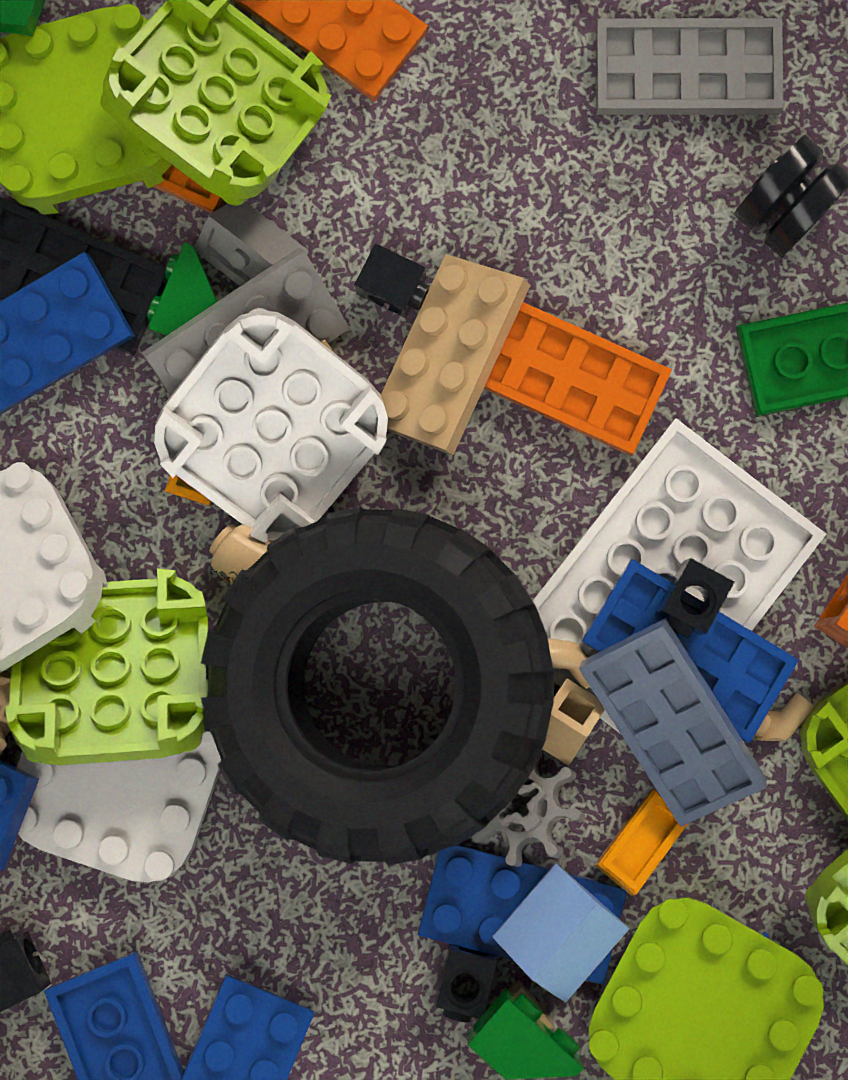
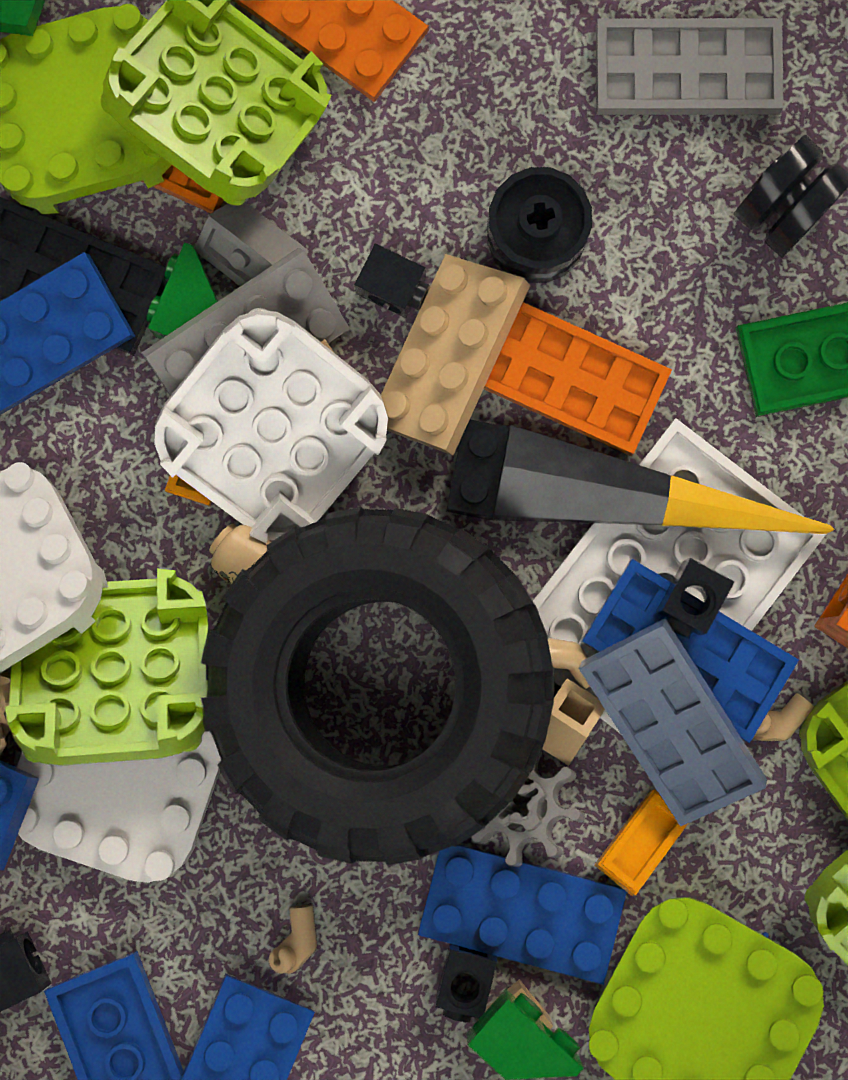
light blue slope [492,862,629,1003] -> none
none -> tan arm [269,904,317,974]
none -> black plate [446,419,835,534]
none -> black wheel [487,167,592,283]

